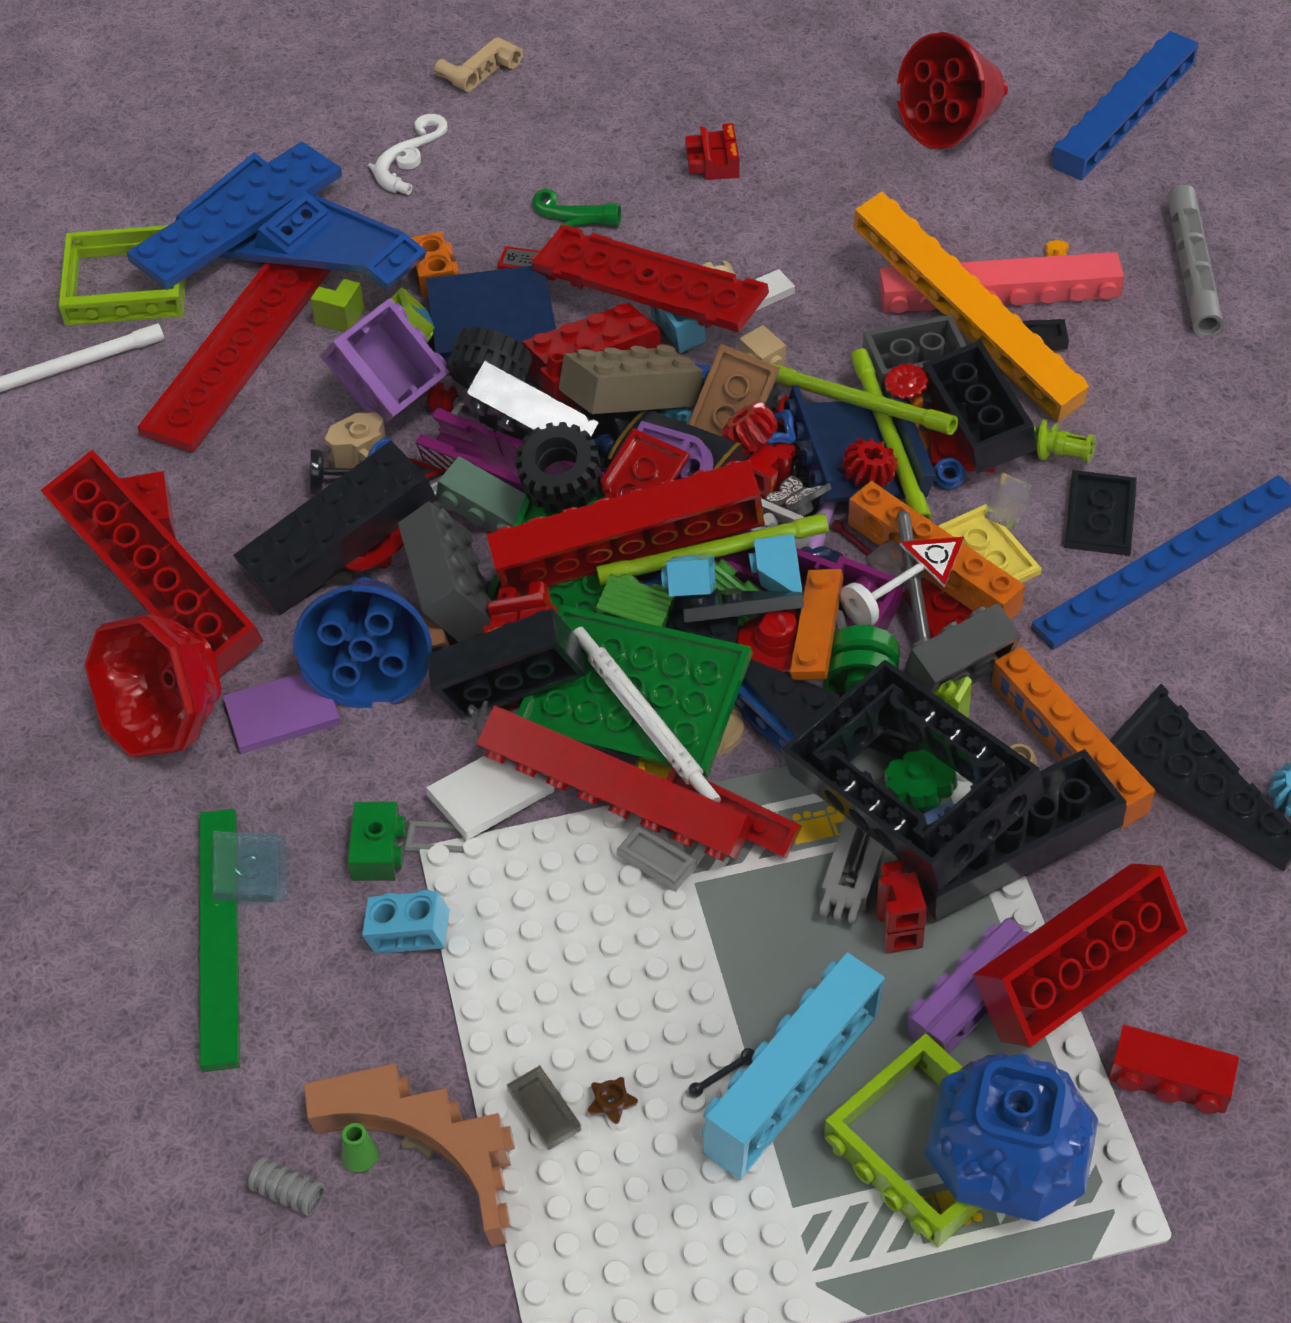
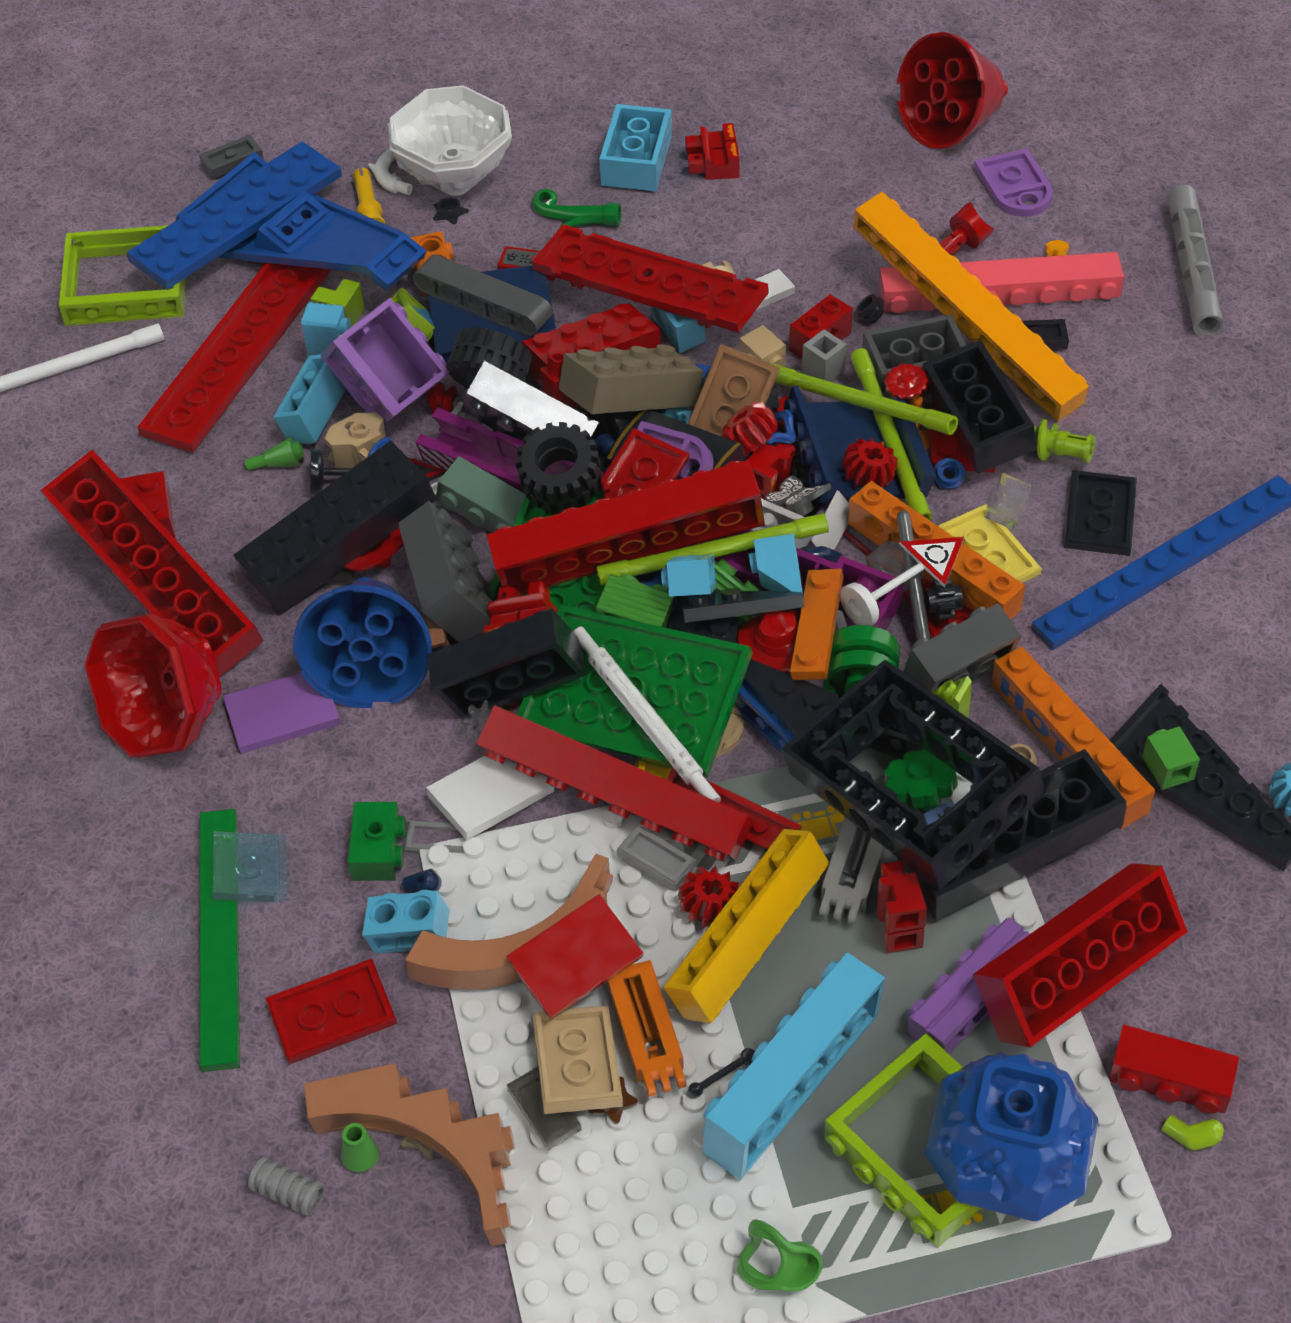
tan beam [434,37,523,92] -> none
blue brick [1052,31,1199,181] -> none
none -> dark grey plate [199,135,264,179]
none -> bright green cone [245,437,305,471]
none -> red tile [265,958,397,1065]
none -> medium azure brick [273,354,346,444]
none -> medium azure brick [301,302,351,356]
none -> yellow pin [352,168,386,224]
none -> white rock [388,85,512,196]
none -> dark blue arm [402,868,442,893]
none -> nougat arch [405,853,613,990]
none -> dark grey beam [413,255,553,336]
none -> black plate [433,197,469,224]
none -> red tile [506,894,644,1020]
none -> tan tile [533,1006,623,1114]
none -> medium azure brick [599,104,672,191]
none -> orange hinge [606,960,687,1097]
none -> yellow brick [663,829,830,1024]
none -> red gear [678,865,739,929]
none -> bright green piece [737,1219,822,1291]
none -> red brick [789,294,853,358]
none -> light grey brick [802,329,847,382]
none -> white sticker [811,490,849,550]
none -> black plate [856,294,885,323]
none -> black gear [924,579,963,620]
none -> red piece [940,202,994,255]
none -> medium lavender tile [974,148,1052,217]
none -> bright green brick [1142,726,1200,790]
none -> lime arm [1161,1114,1224,1151]

